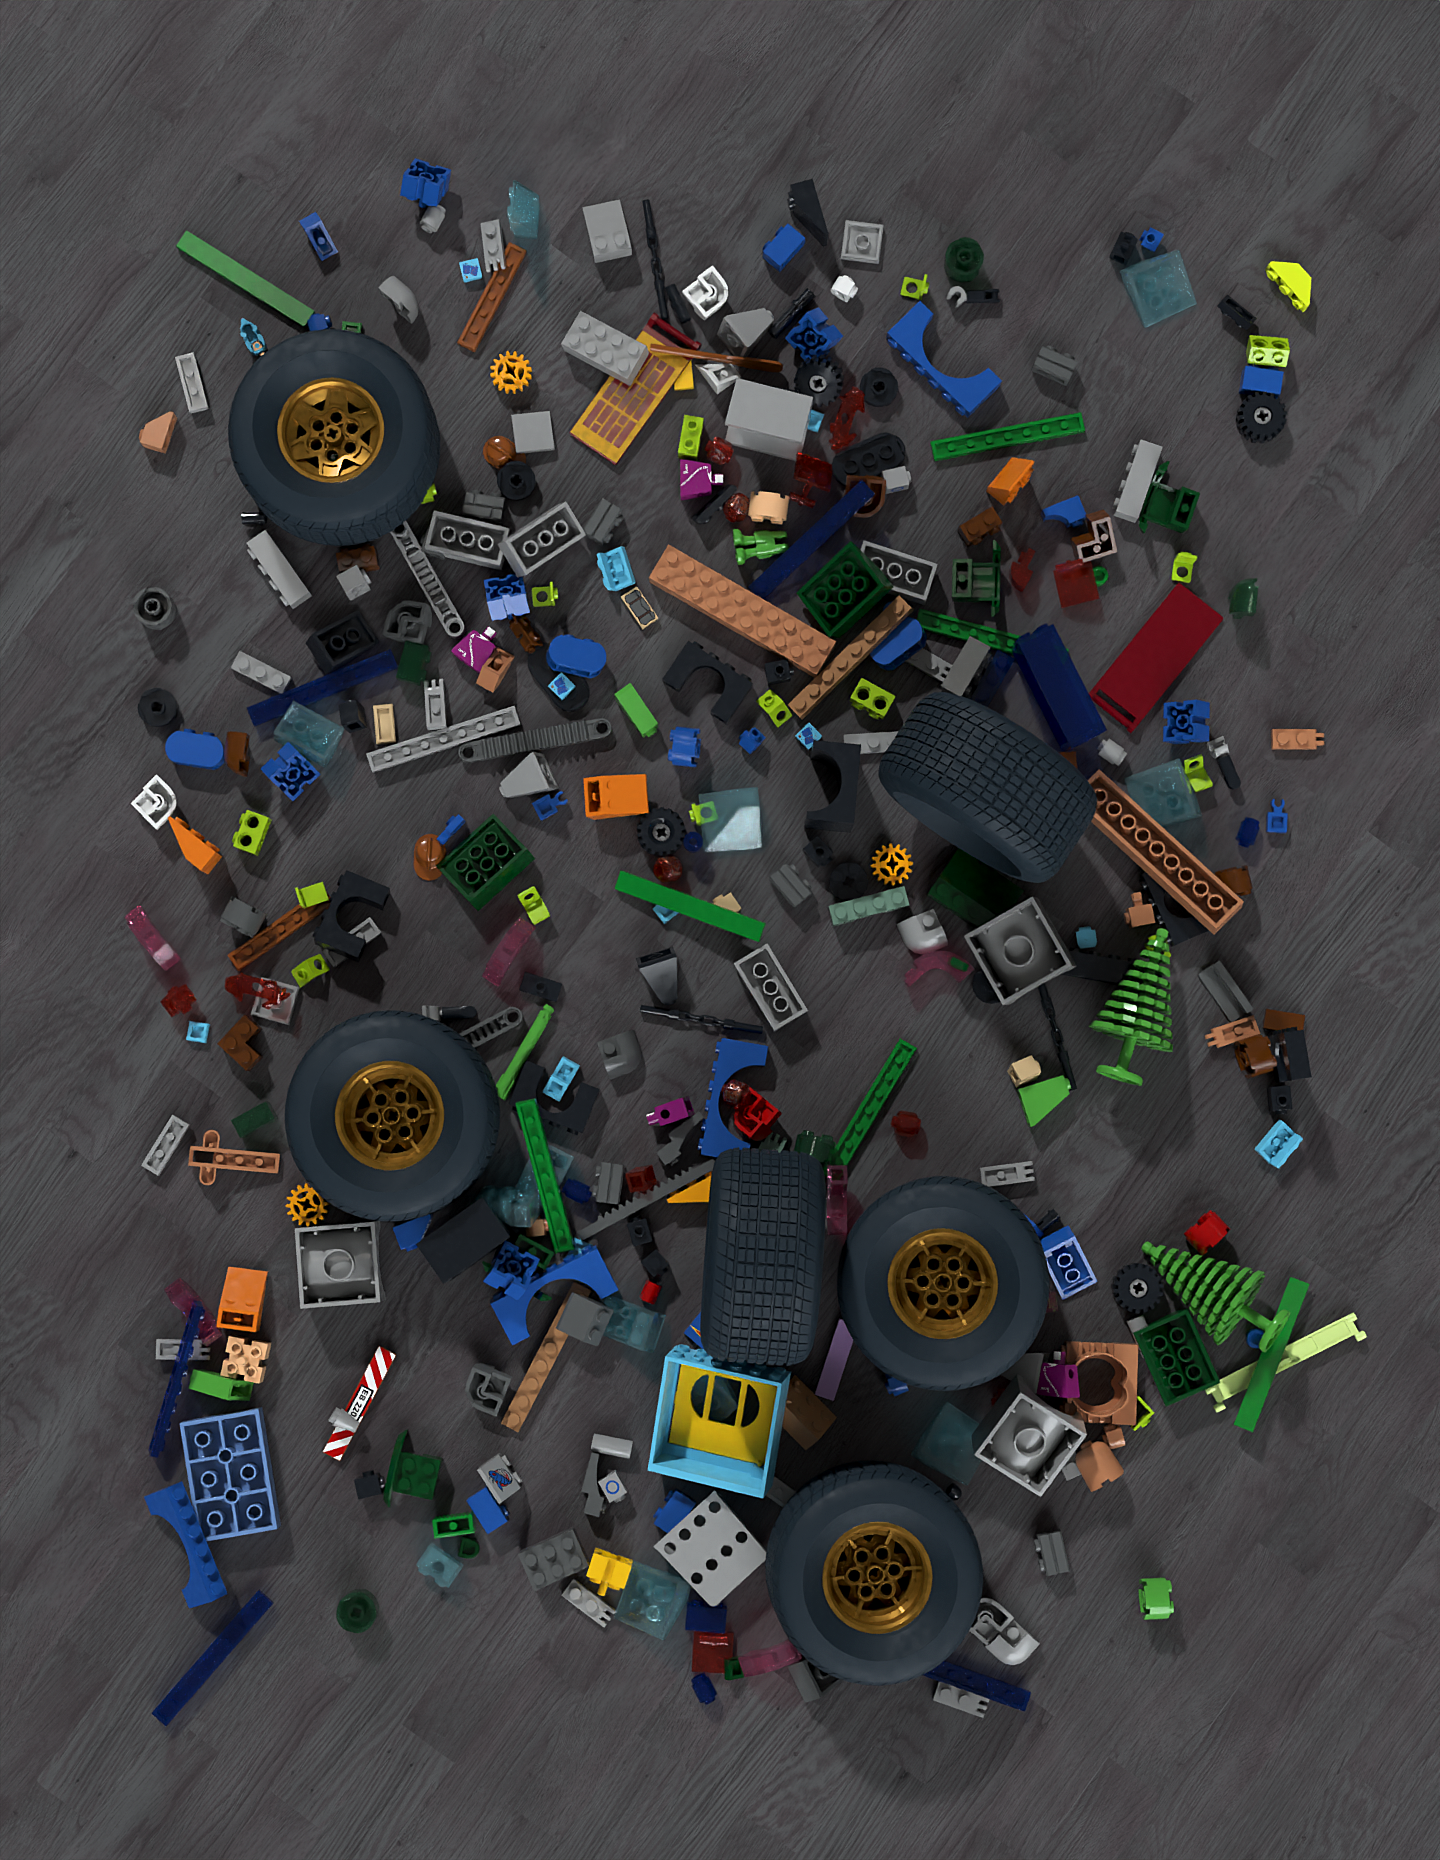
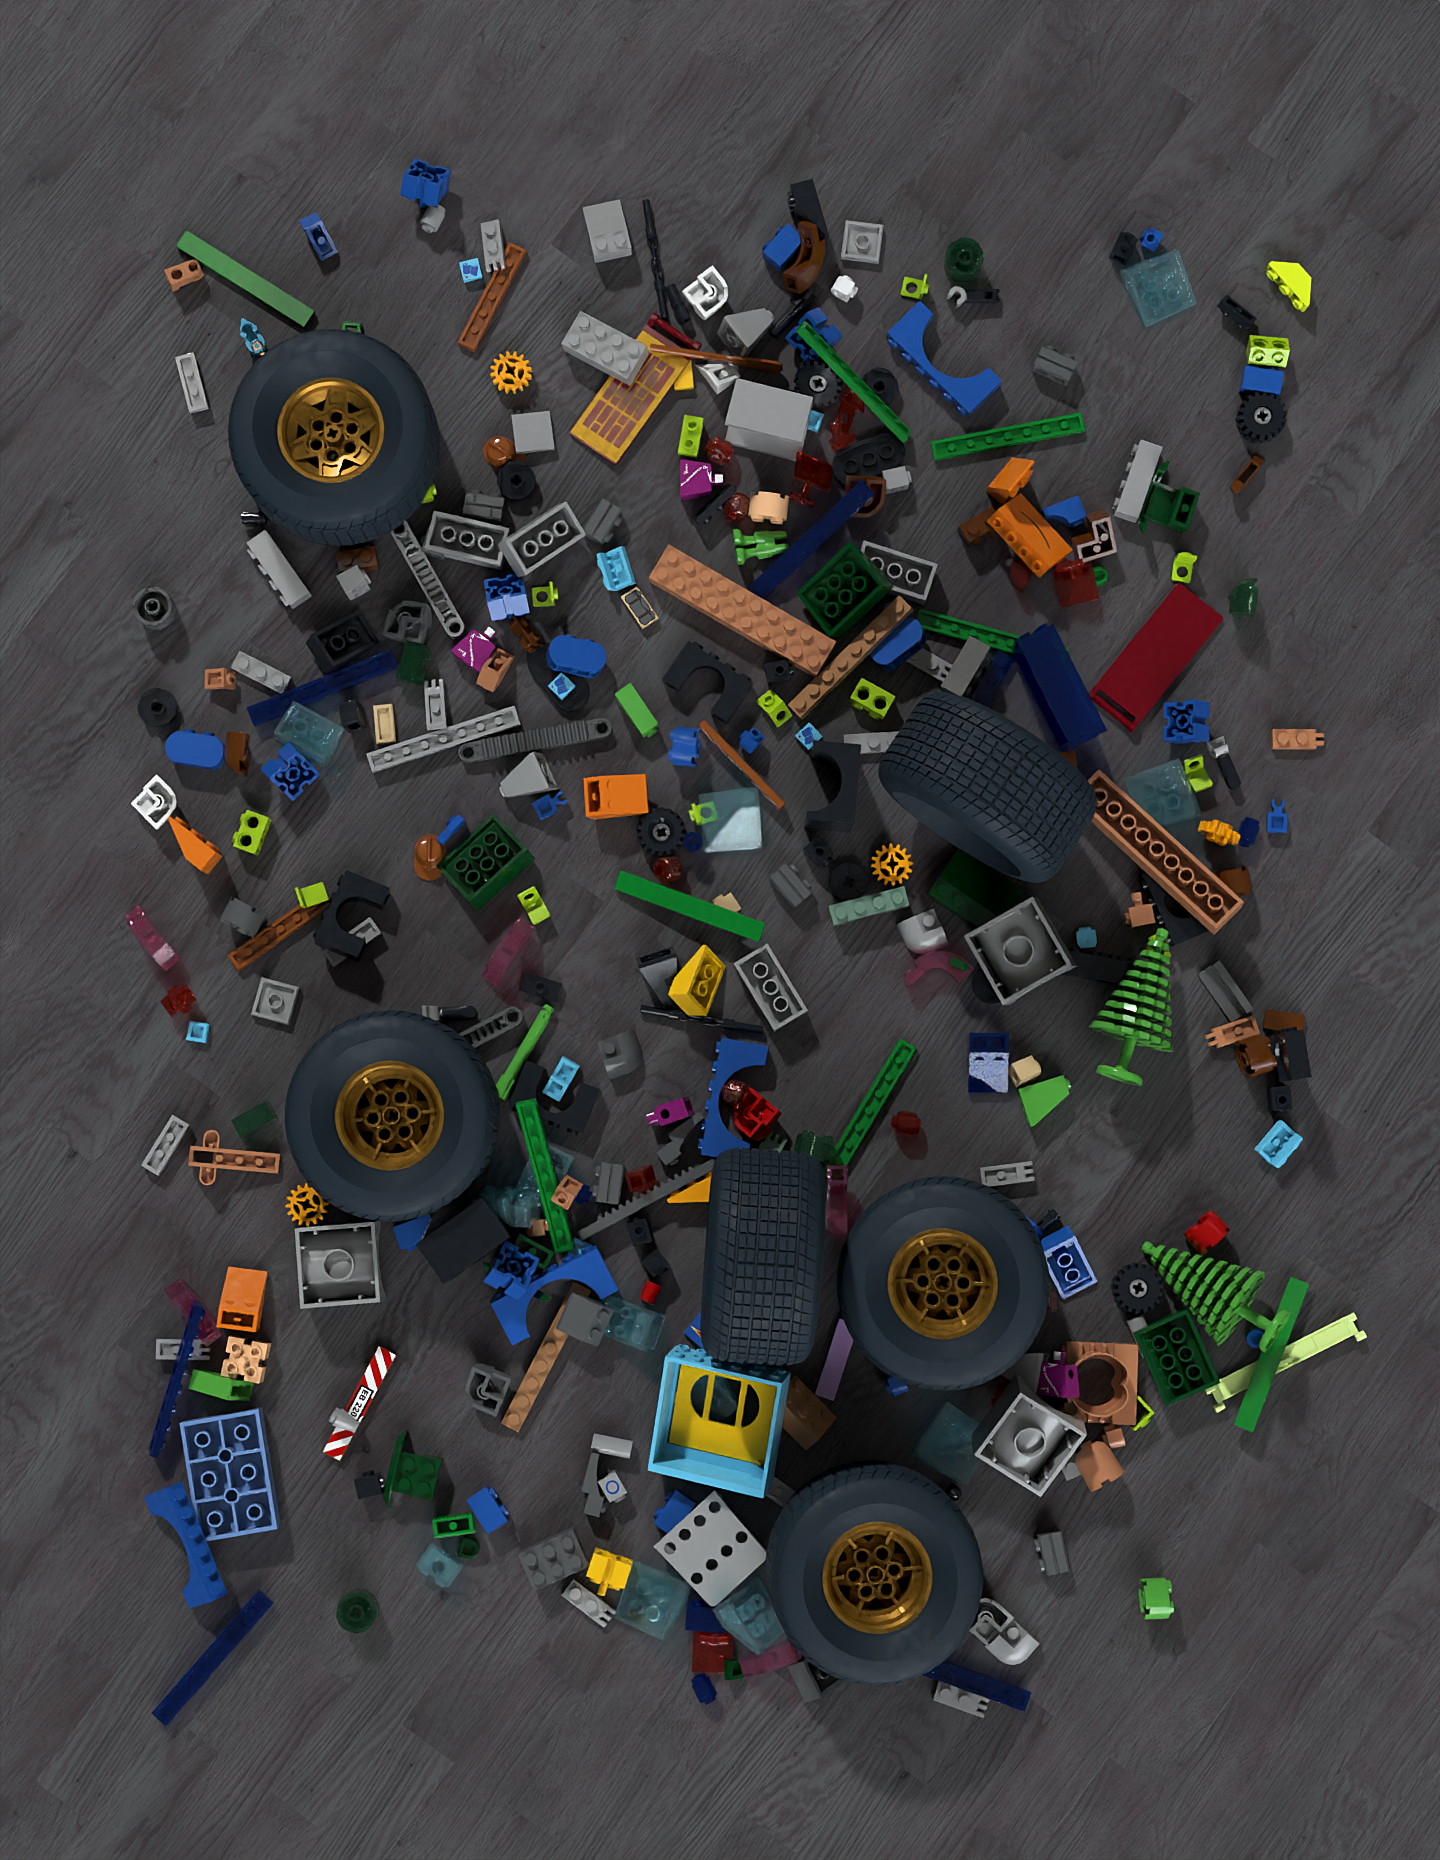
nougat slope [139,412,177,454] -> none
reddish brown brick [217,1015,263,1071] -> none
clear red piece [225,973,291,1010] -> none
lime bracket [291,954,330,987] -> none
blue plate [307,314,333,331] -> none
light grey brick [378,276,419,324] -> none
light grey slope [477,1453,522,1504] -> none
clear light blue slope [507,180,540,239] -> none
medium azure tile [652,905,678,924] -> none
dark green piece [952,540,1001,617] -> none
black piece [1038,983,1077,1091] -> none
light grey brick [1097,738,1127,766] -> none
none -> nougat leg [164,260,204,292]
none -> nougat bracket [205,668,236,690]
none -> nougat bracket [551,1174,583,1210]
none -> yellow slope [668,945,726,1016]
none -> dark orange tile [699,720,785,811]
none -> clear light blue slope [712,1575,784,1655]
none -> reddish brown arch [783,221,825,294]
none -> green tile [796,321,911,443]
none -> clear blue slope [967,1033,1009,1093]
none -> orange panel [988,493,1073,578]
none -> light orange gear [1198,819,1241,846]
none -> reddish brown piece [1230,453,1266,494]

